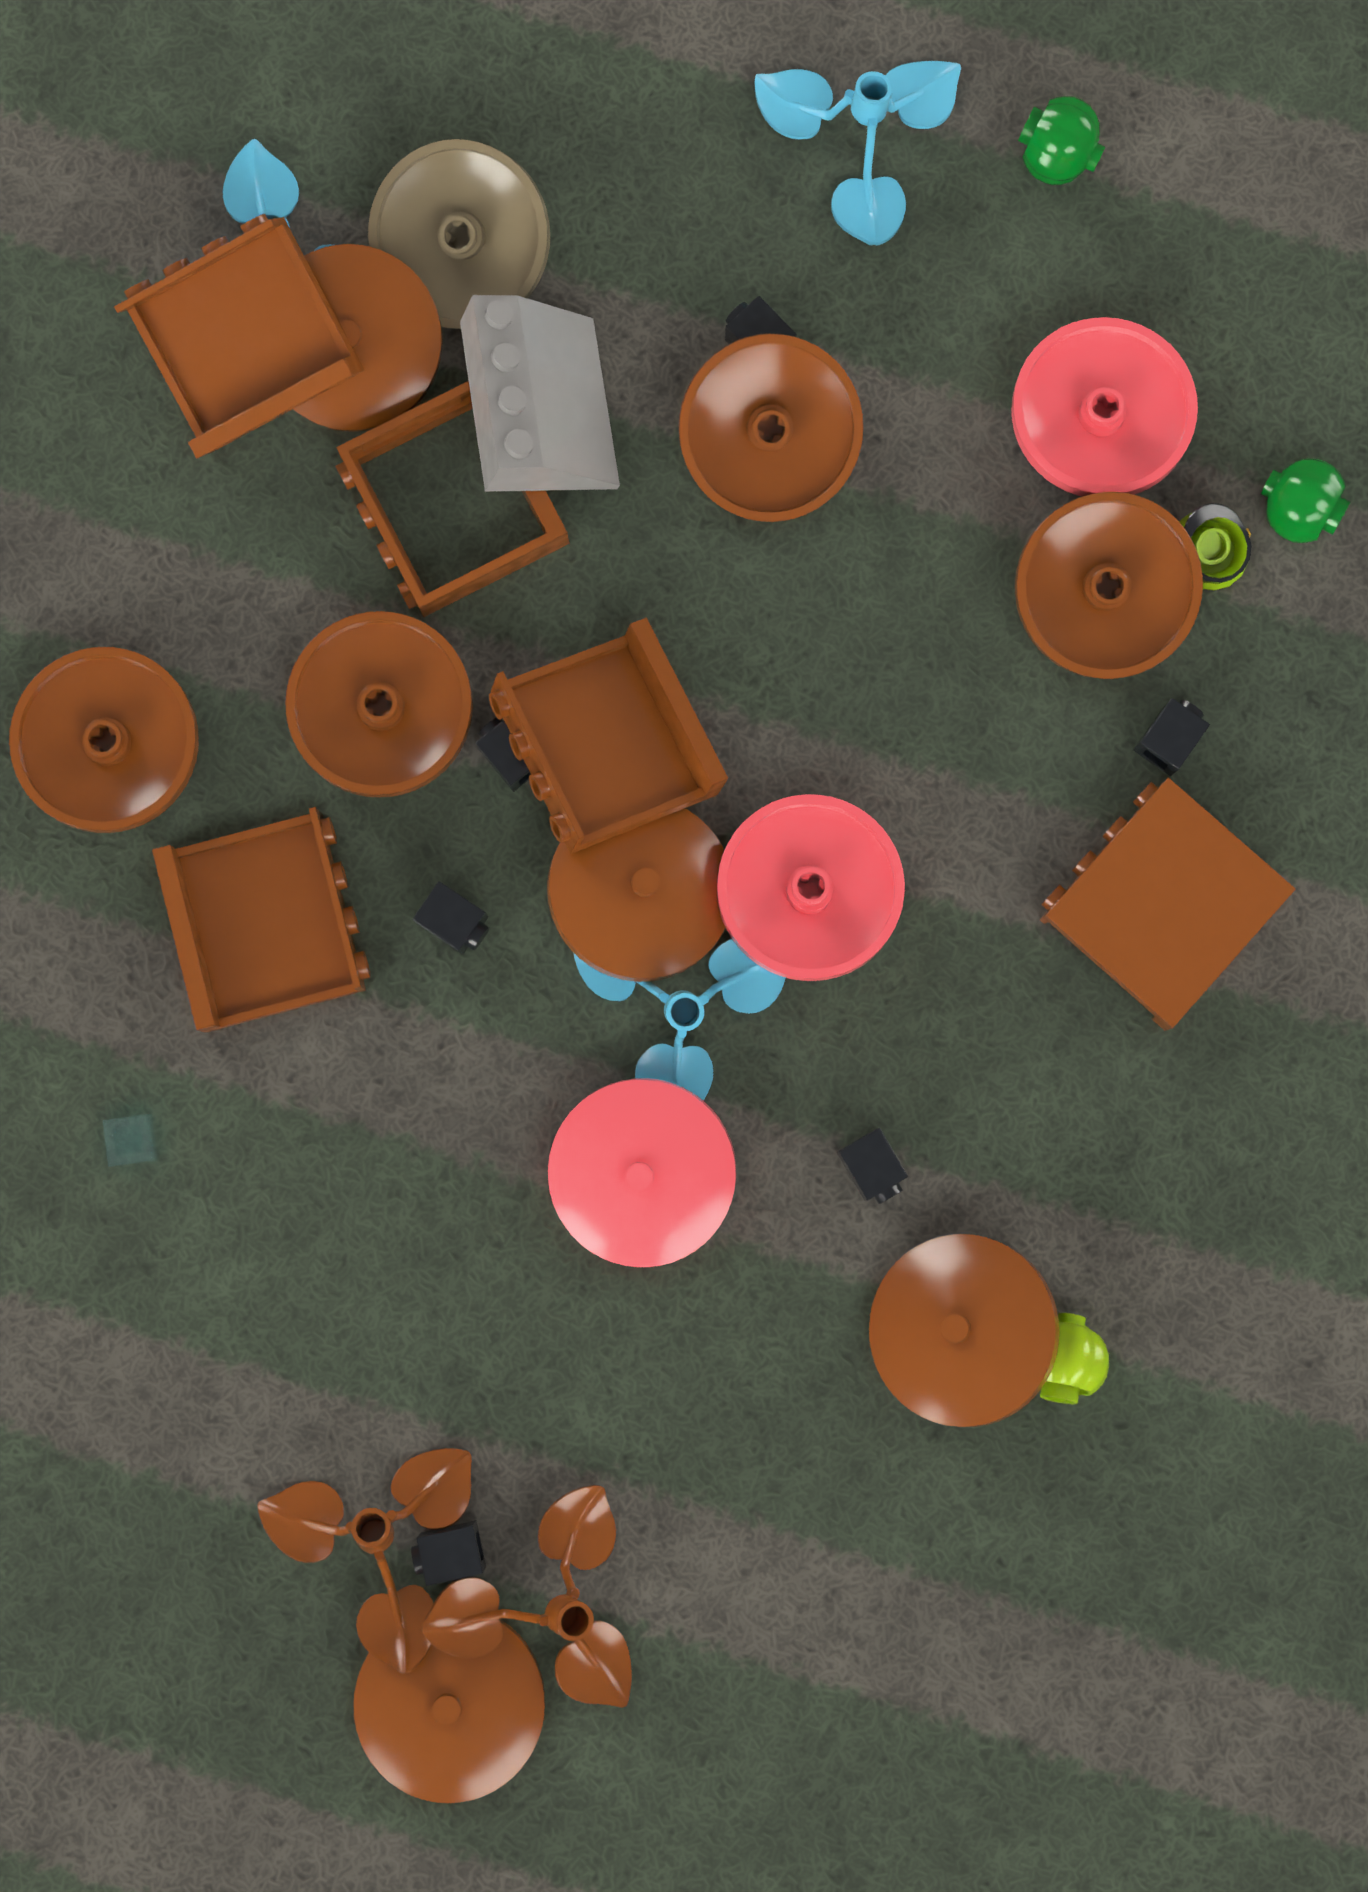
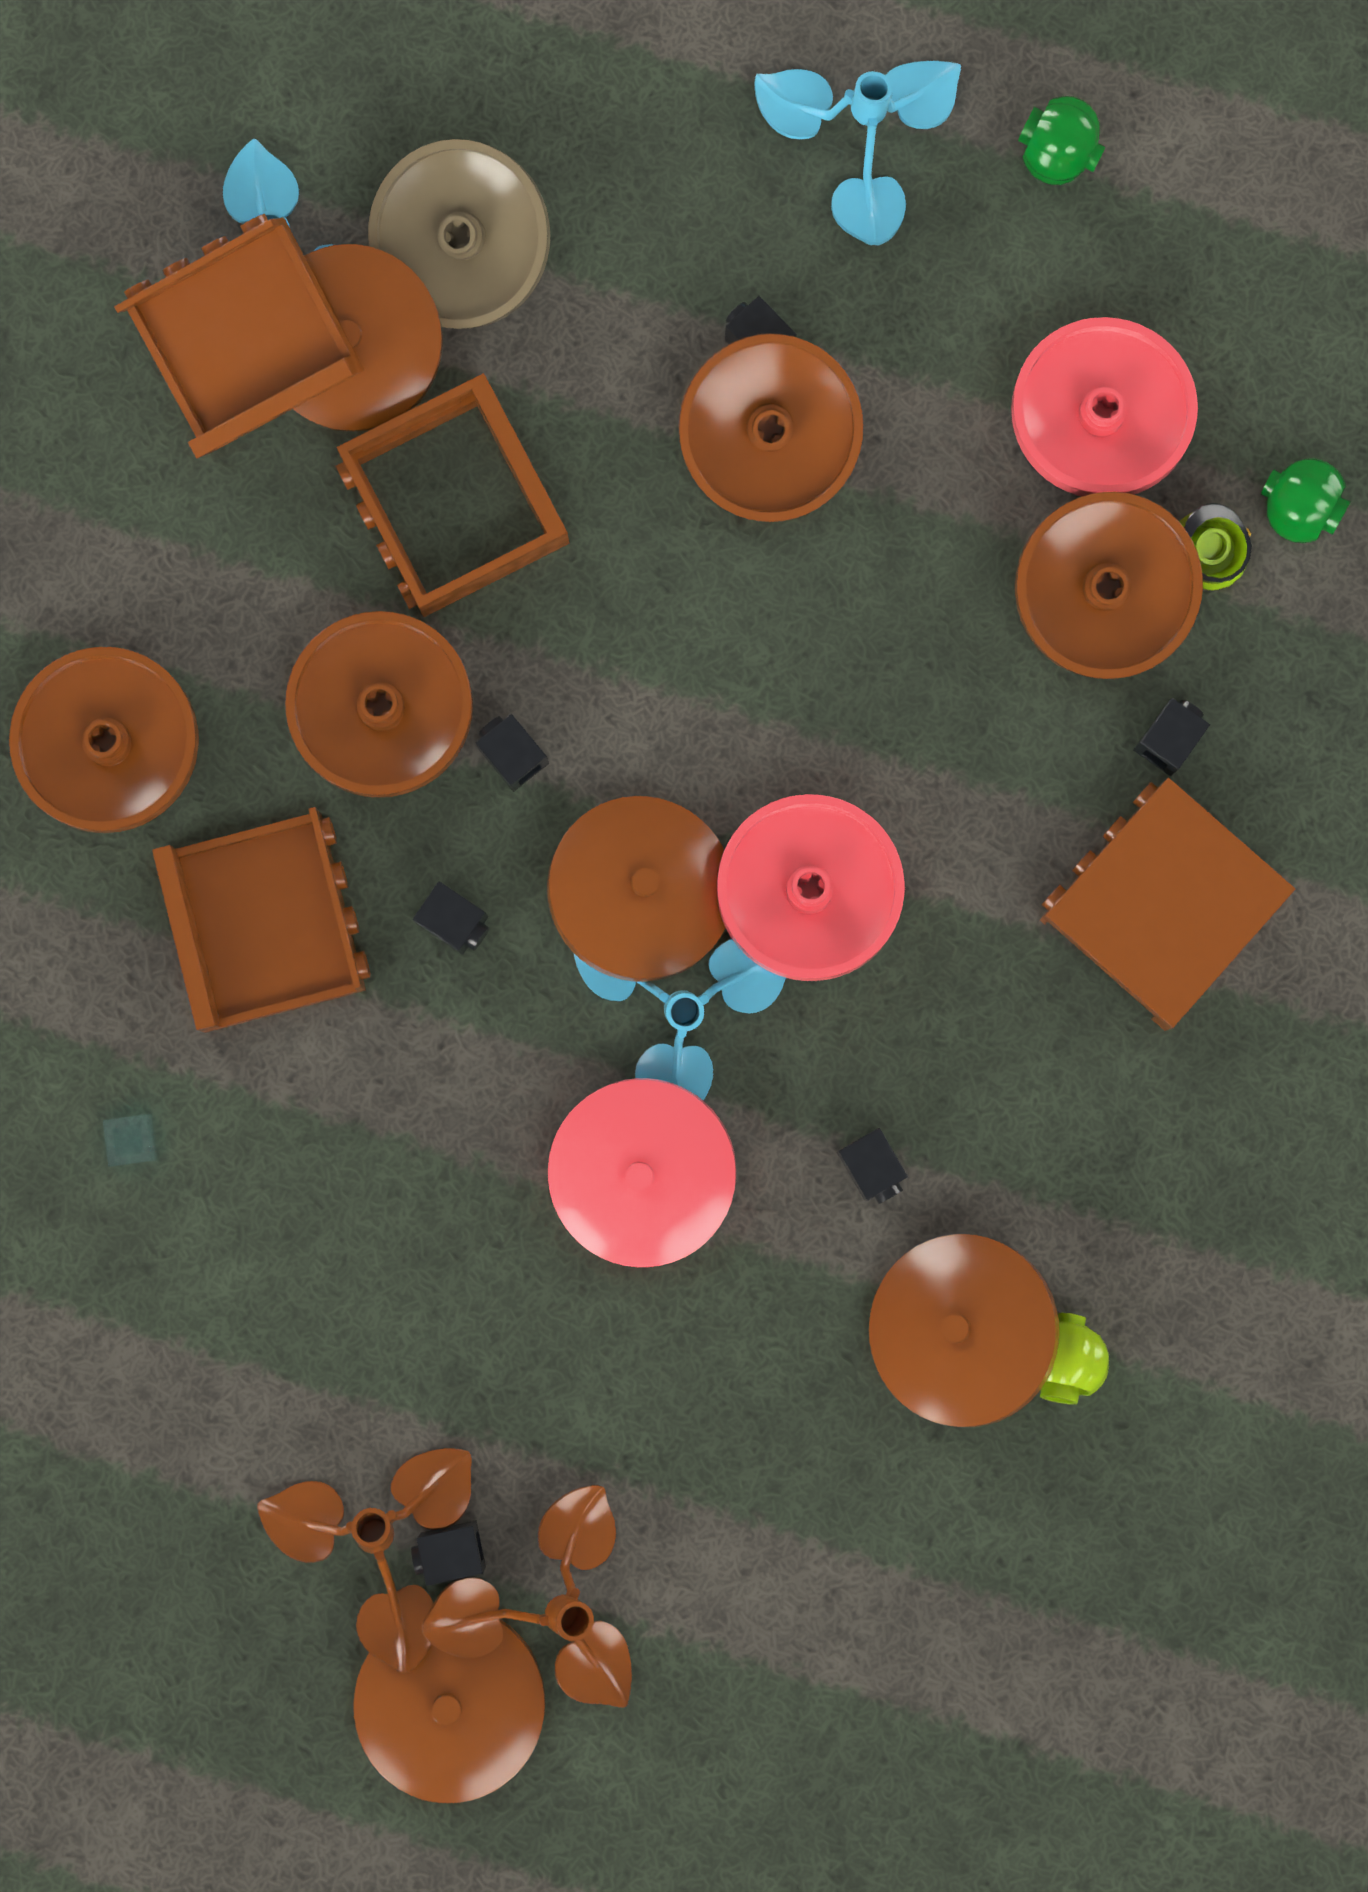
light grey slope [460,295,620,492] -> none
dark orange panel [489,617,728,854] -> none

